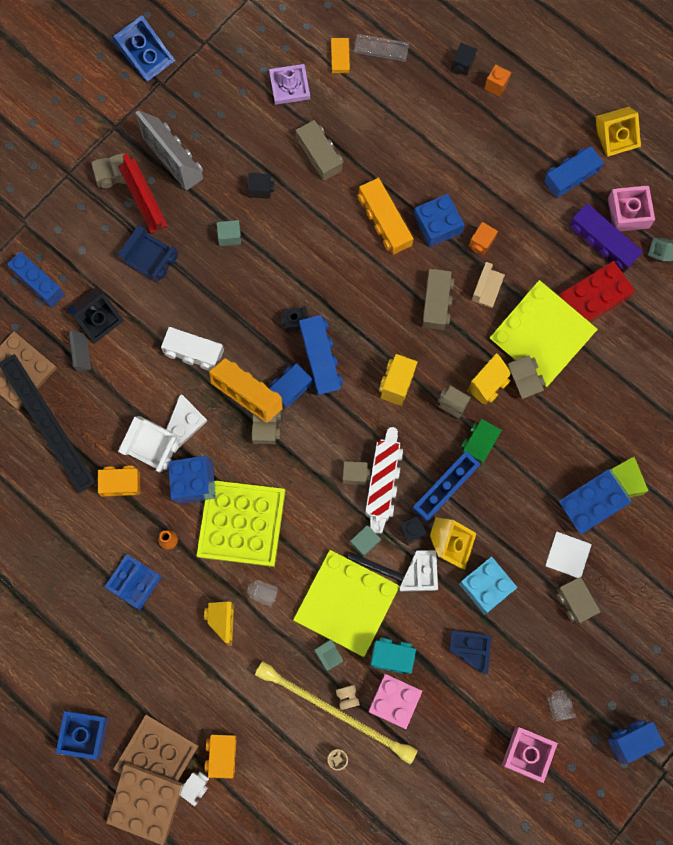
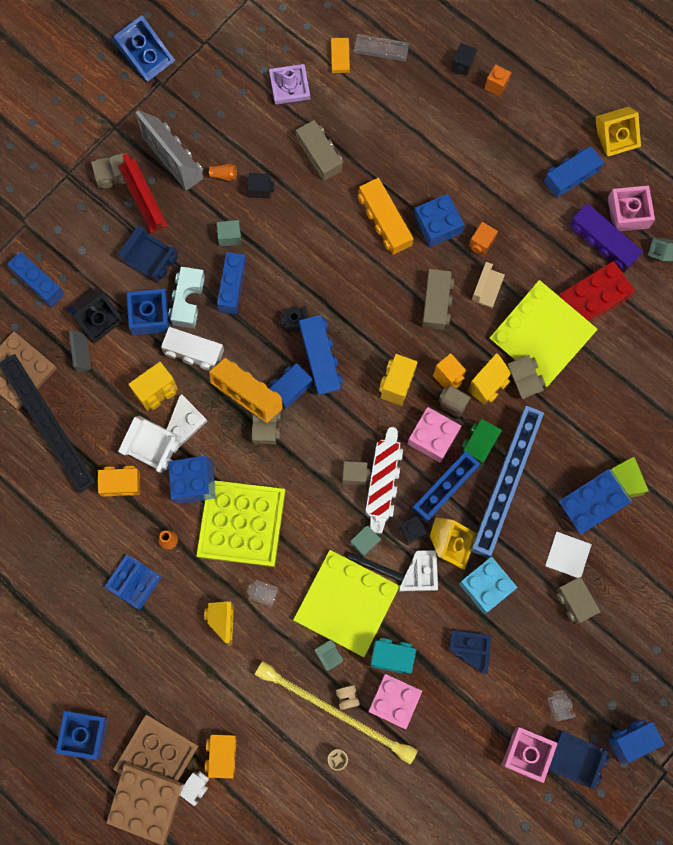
none -> blue brick [127,289,170,335]
none -> yellow brick [129,362,178,412]
none -> light aqua arch [168,267,205,329]
none -> orange cone [209,163,237,181]
none -> blue brick [217,252,246,315]
none -> bright pink brick [407,407,461,463]
none -> light orange brick [433,353,466,389]
none -> medium blue brick [470,406,544,559]
none -> dark blue panel [548,730,609,789]

